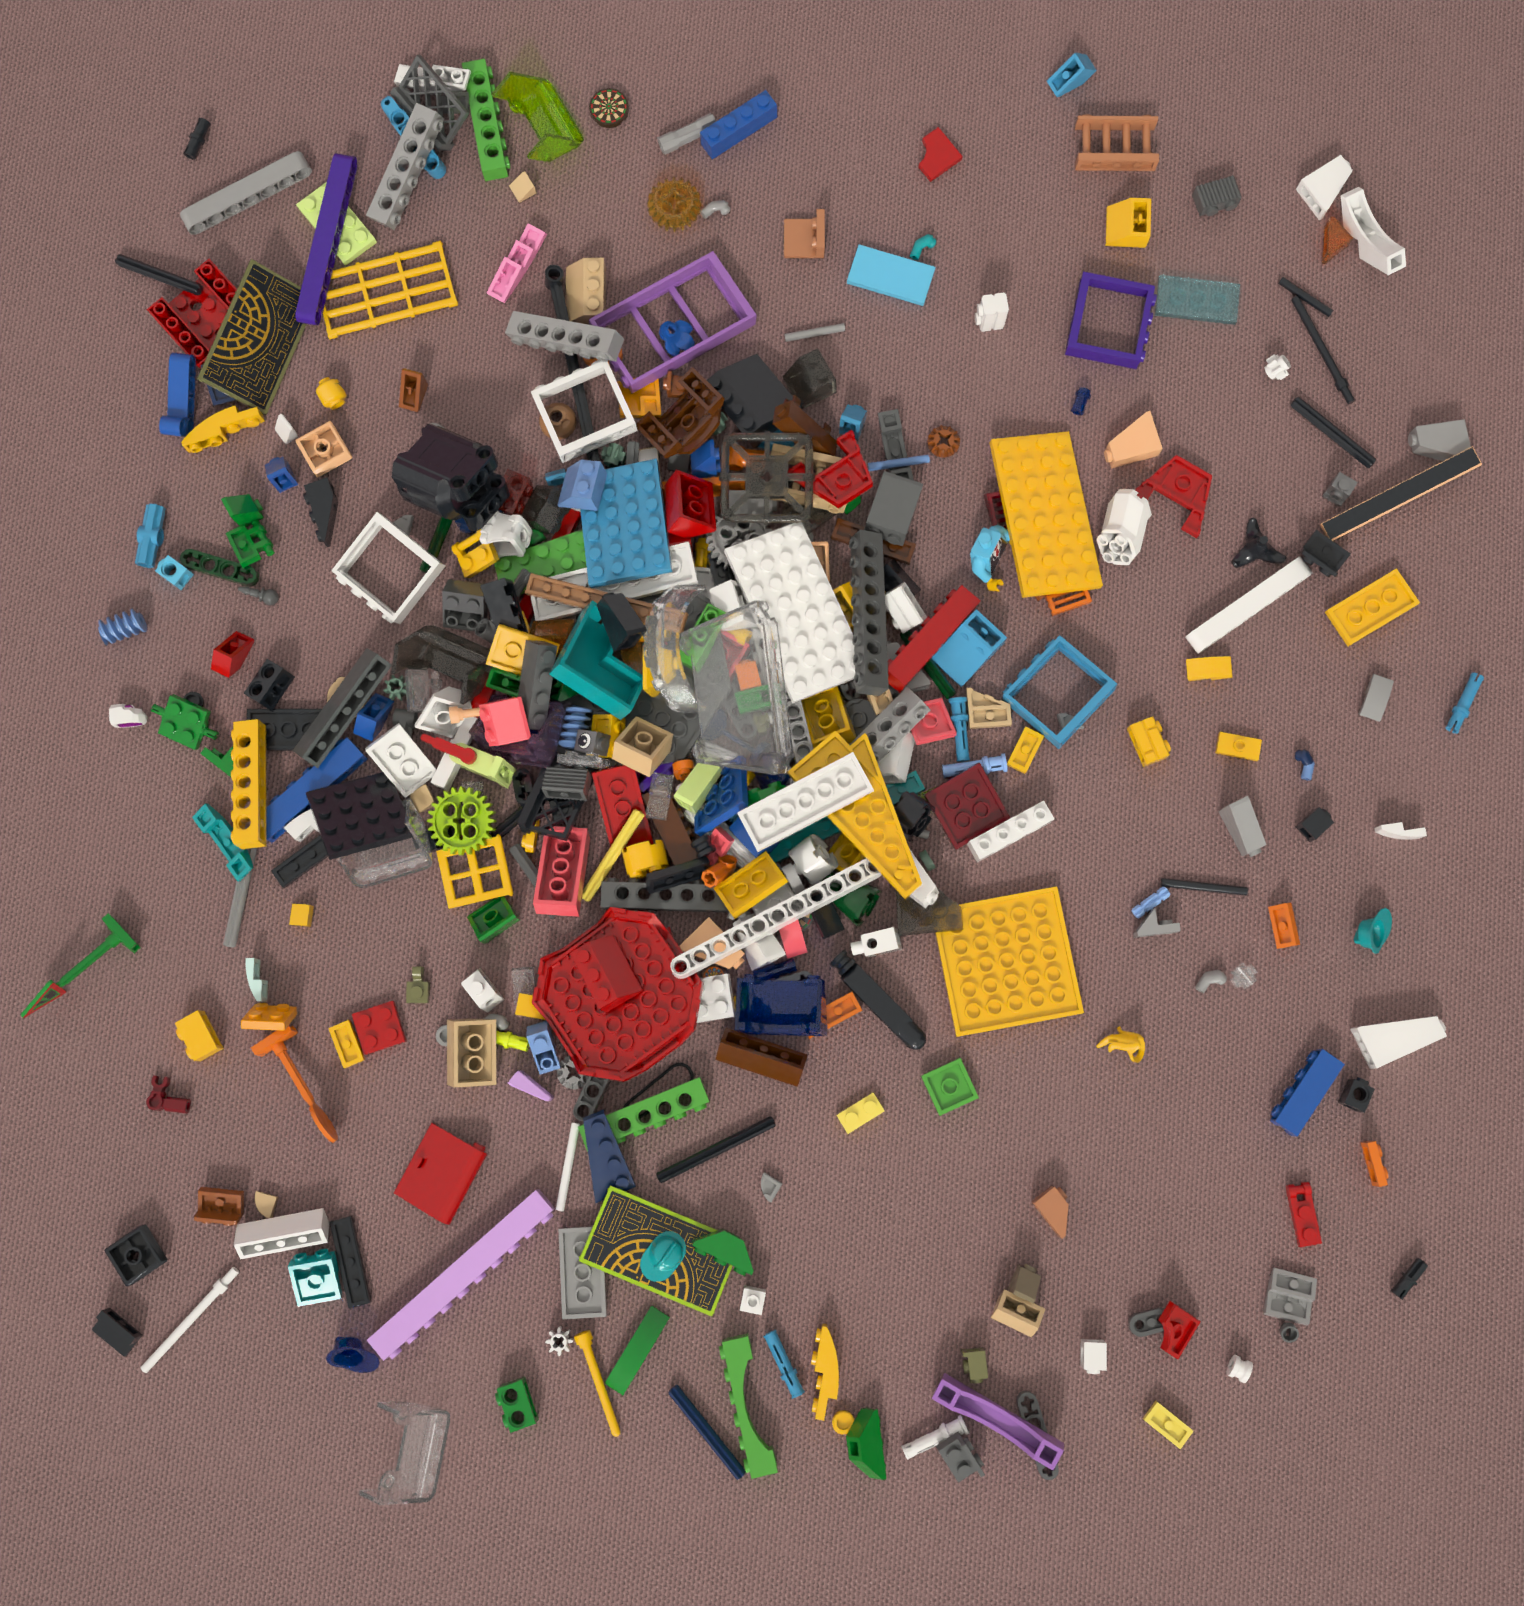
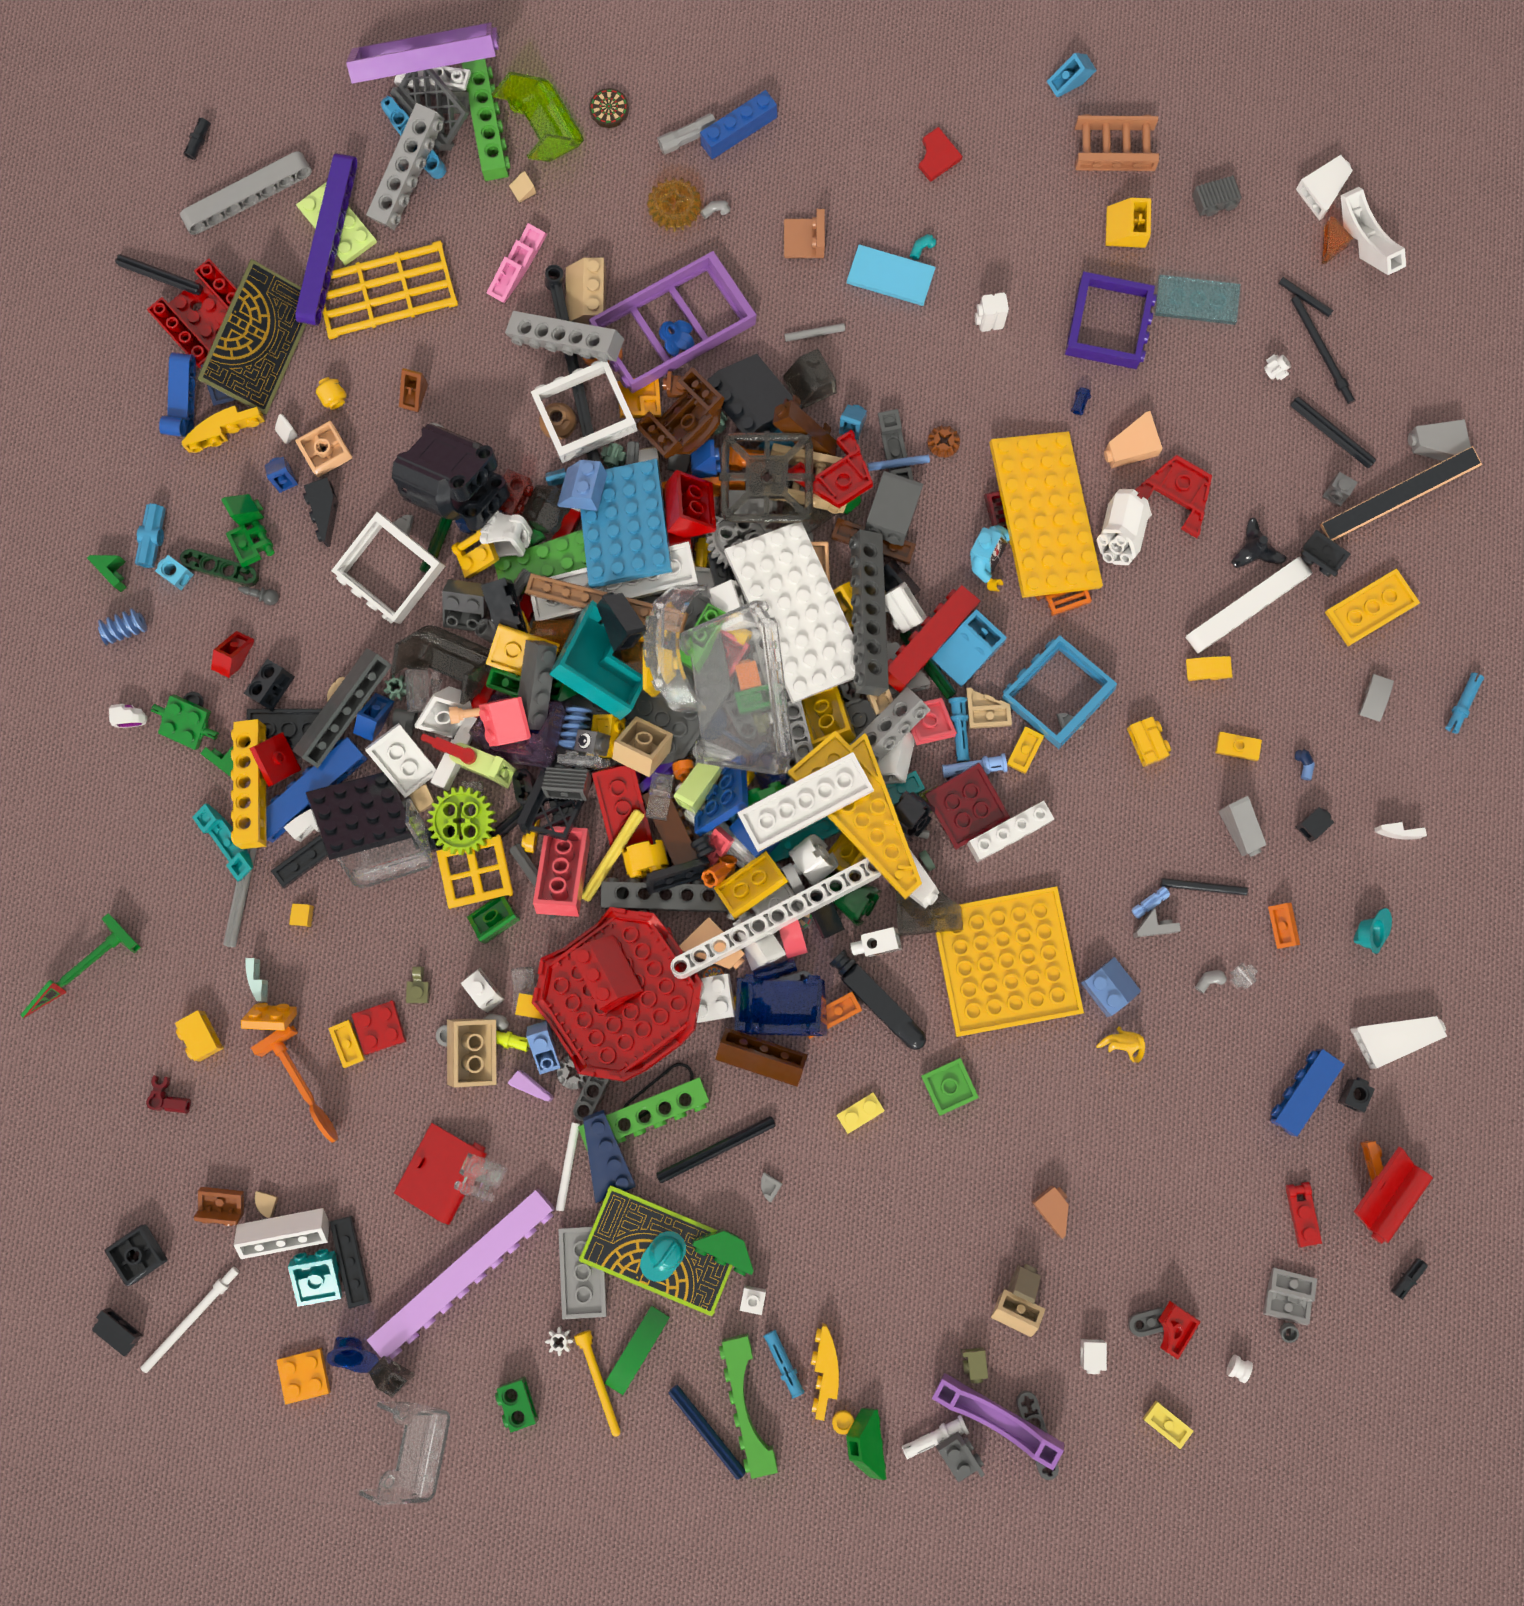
none -> green slope [87,555,127,592]
none -> red plate [249,732,301,787]
none -> light orange plate [276,1348,331,1405]
none -> window [346,22,499,84]
none -> clear smoke slope [368,1356,415,1397]
none -> clear plate [454,1153,507,1202]
none -> medium blue slope [1080,957,1141,1017]
none -> red door [1353,1147,1433,1244]

